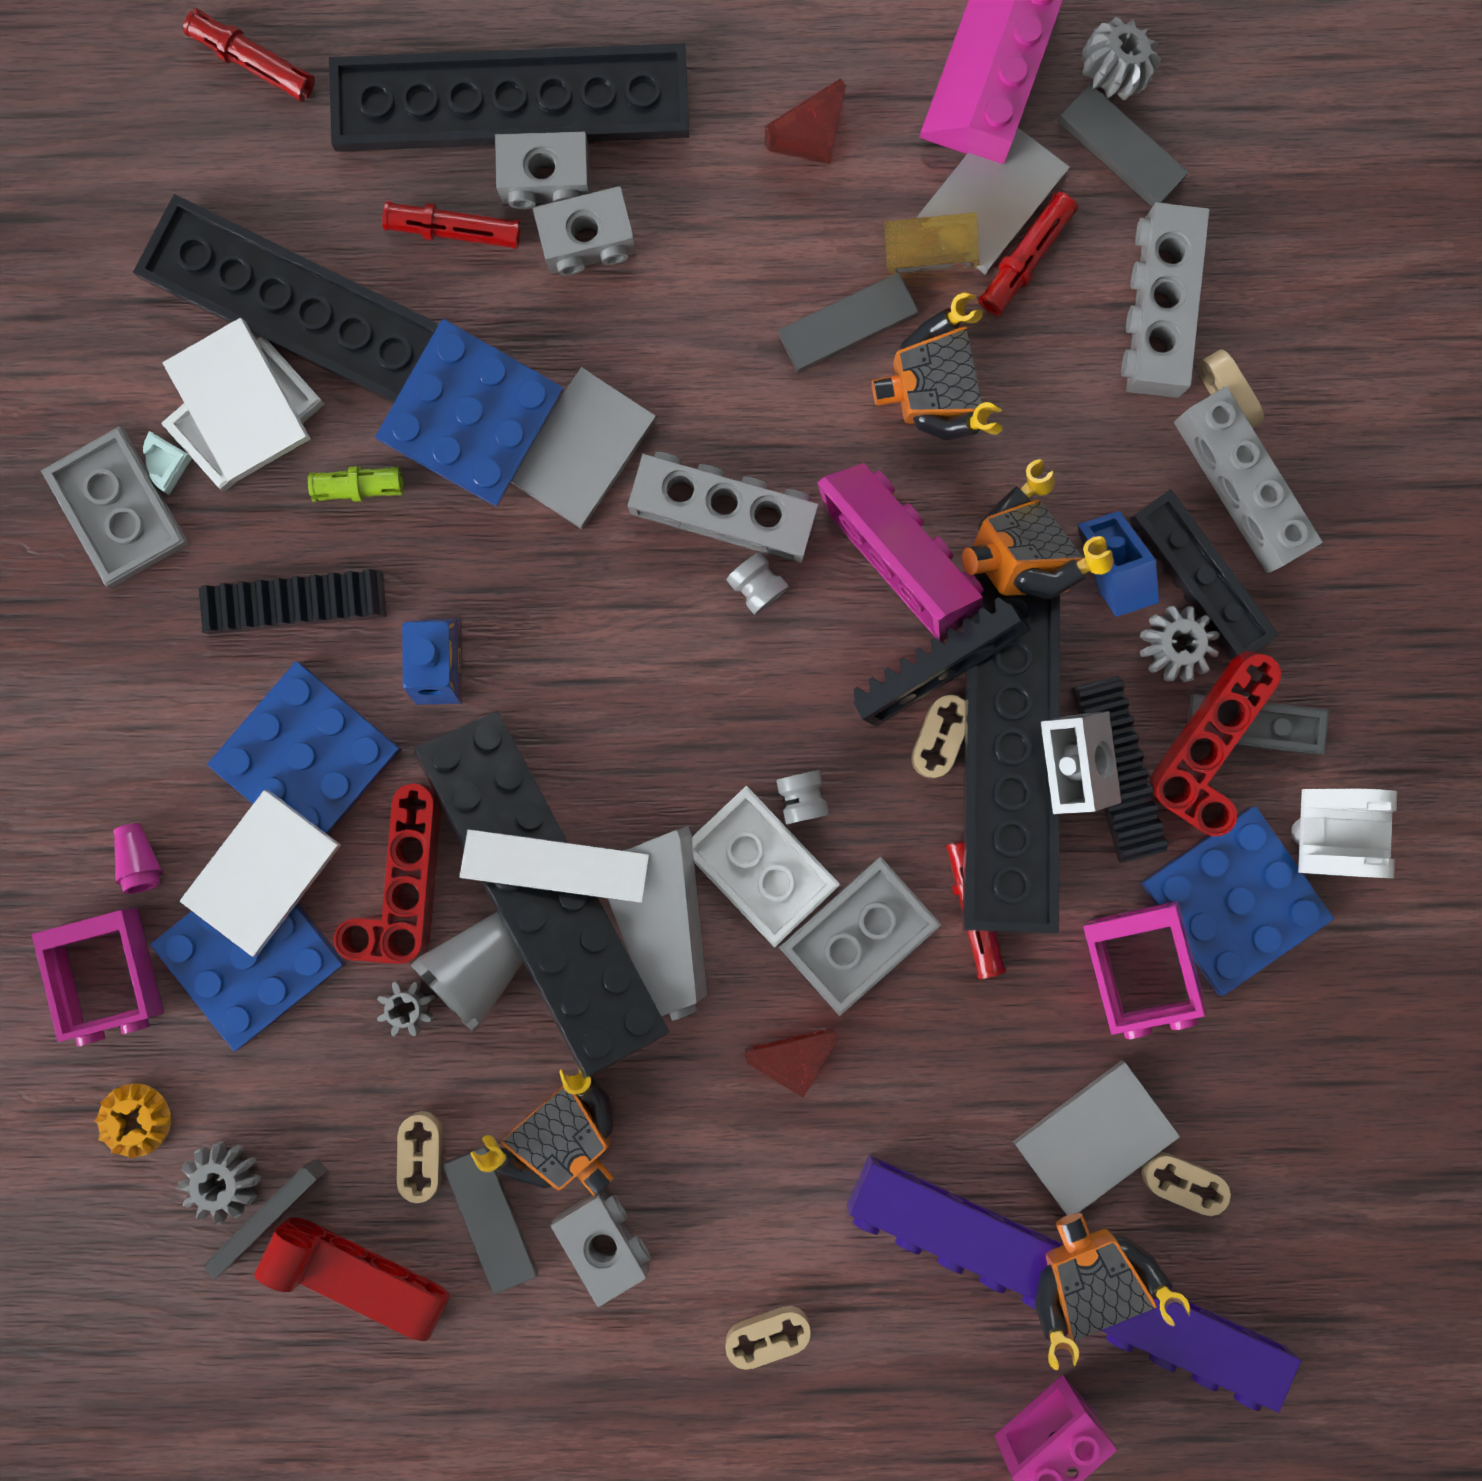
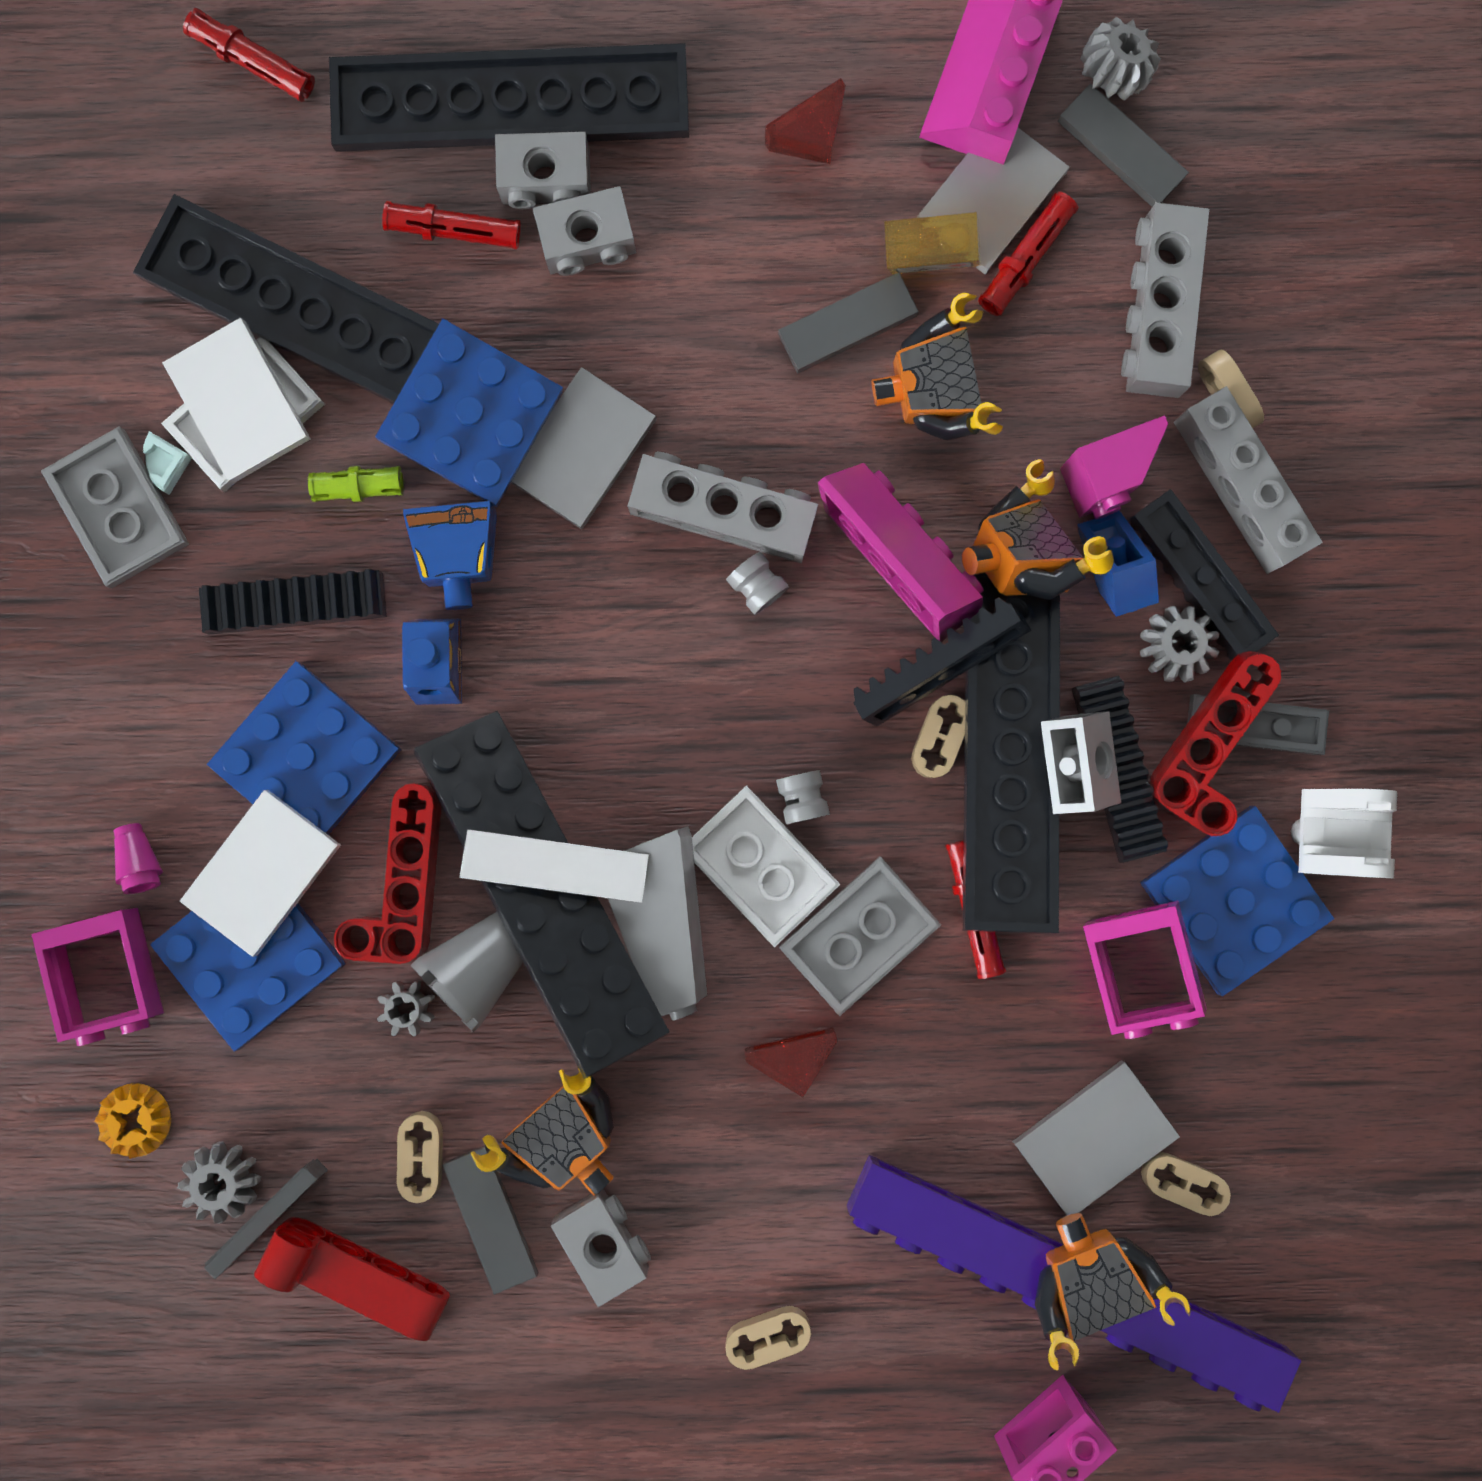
none -> torso [403,501,497,610]
none -> dark pink slope [1060,415,1168,520]

